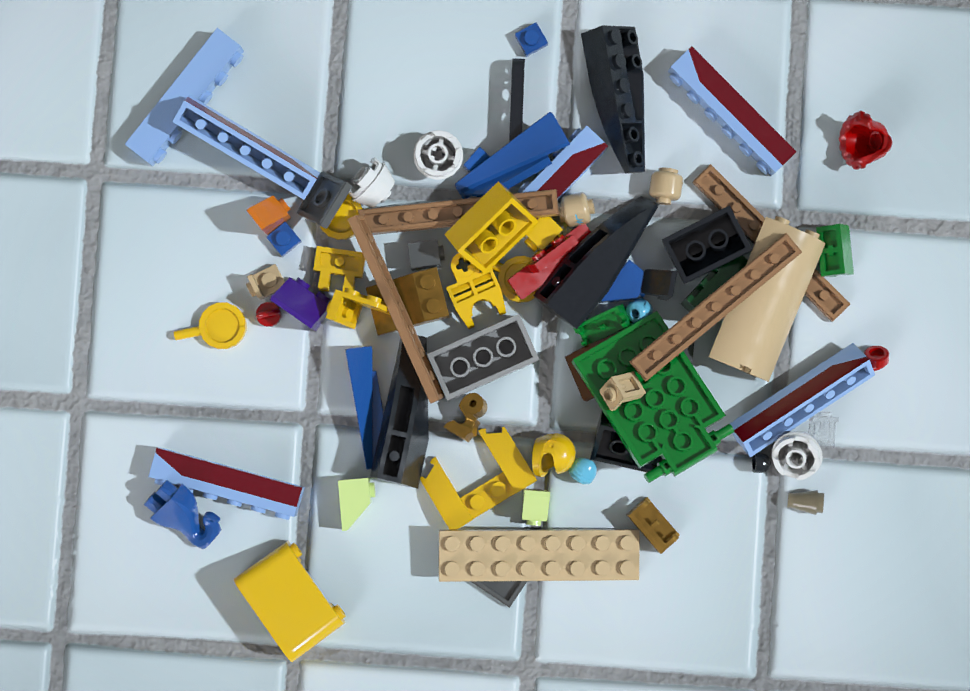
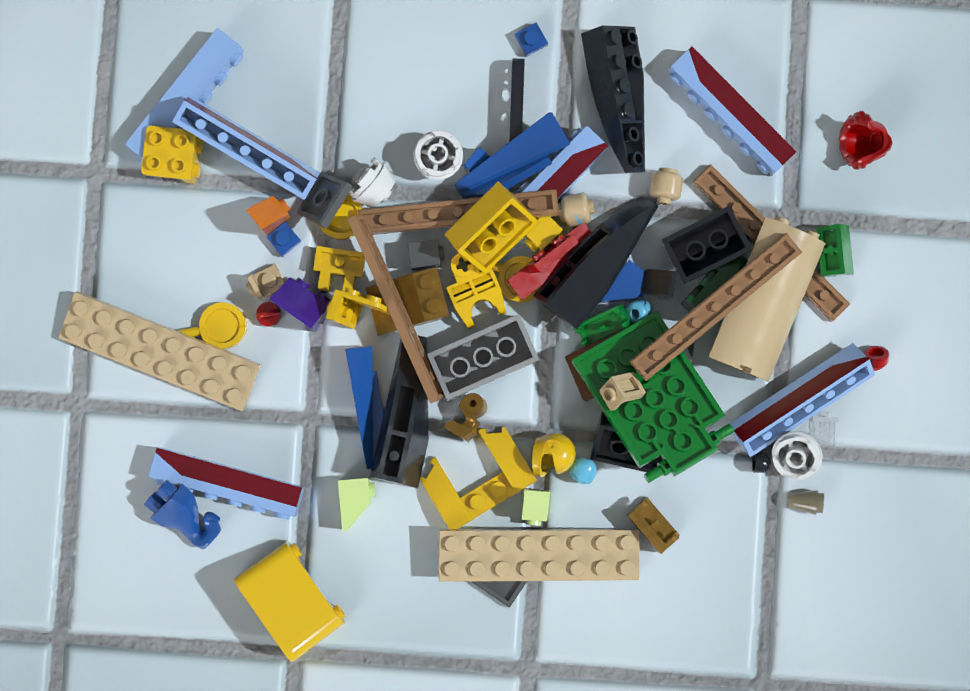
none -> tan plate [58,291,262,412]
none -> yellow bracket [141,126,204,184]

